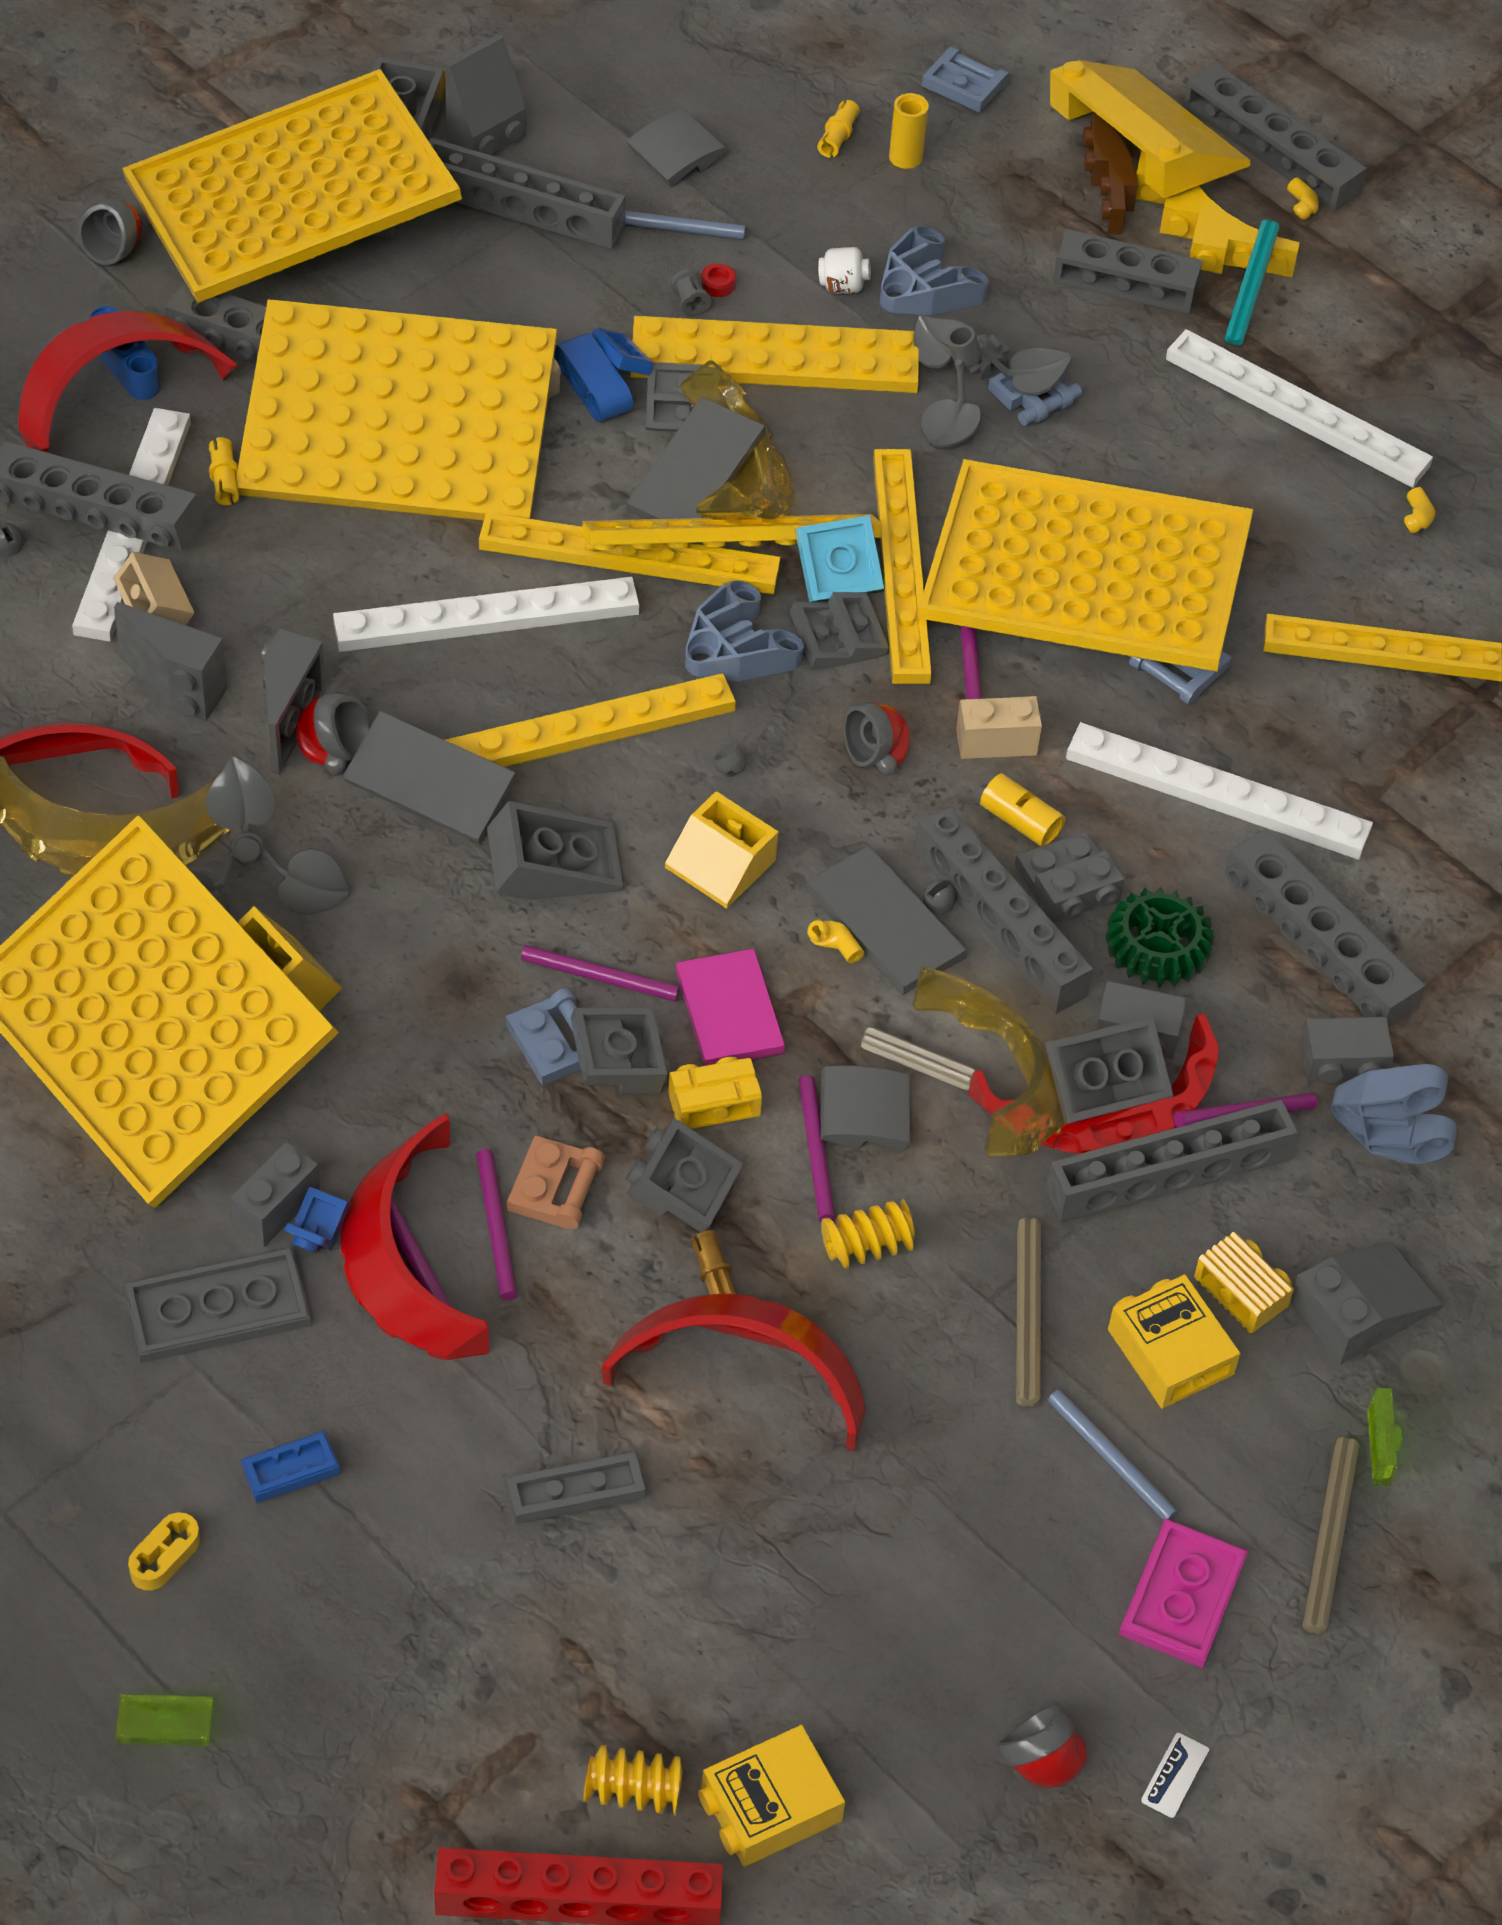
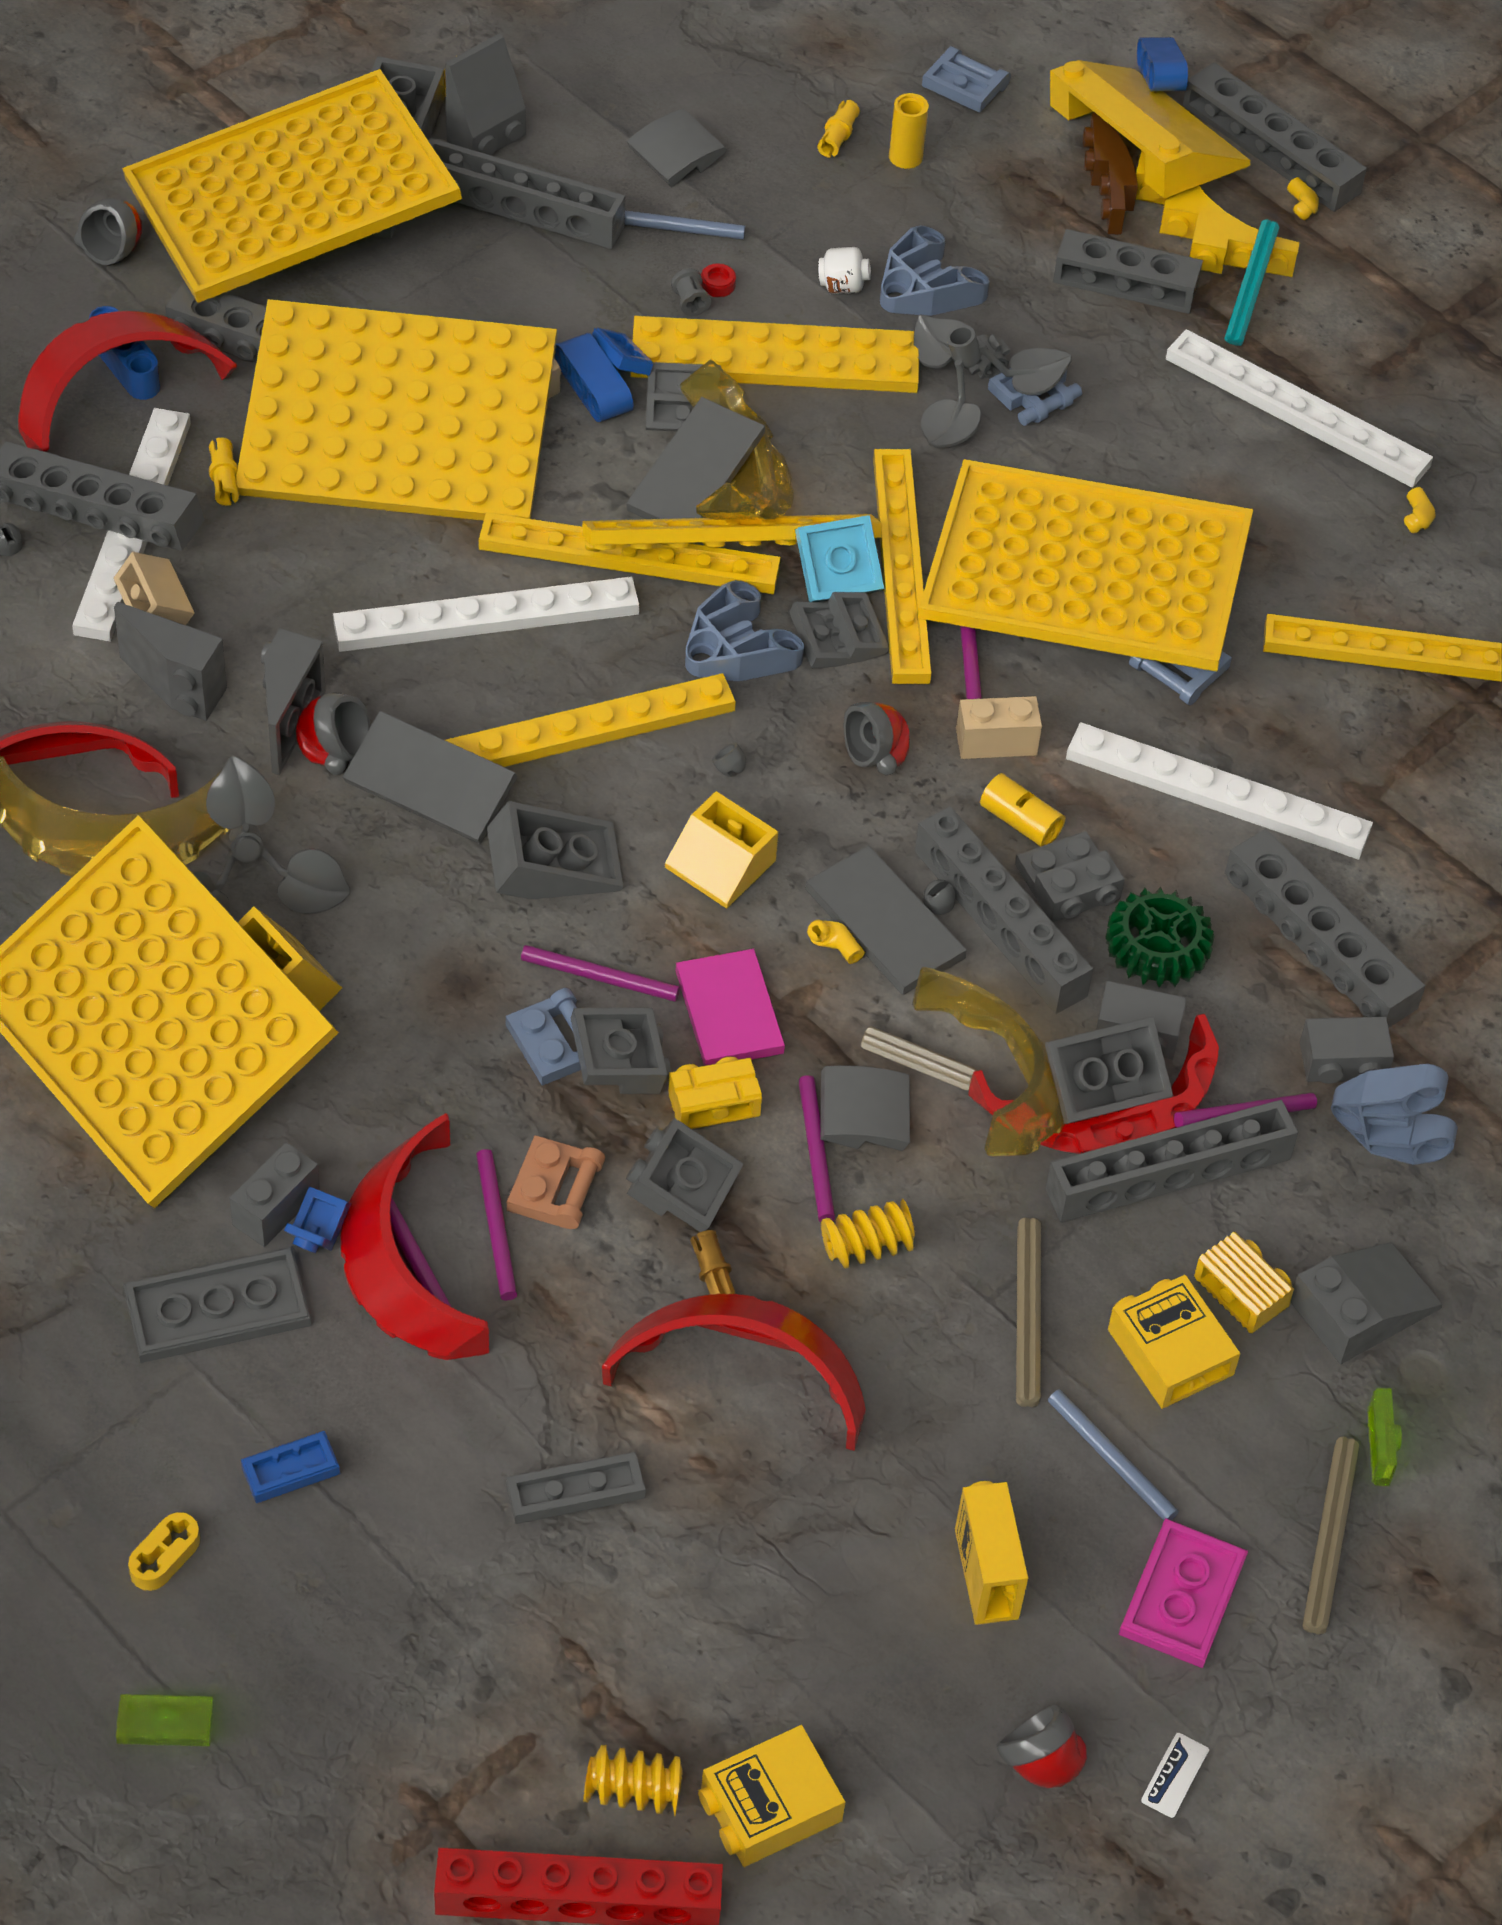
none -> yellow brick [955,1481,1028,1625]
none -> blue beam [1137,37,1188,91]

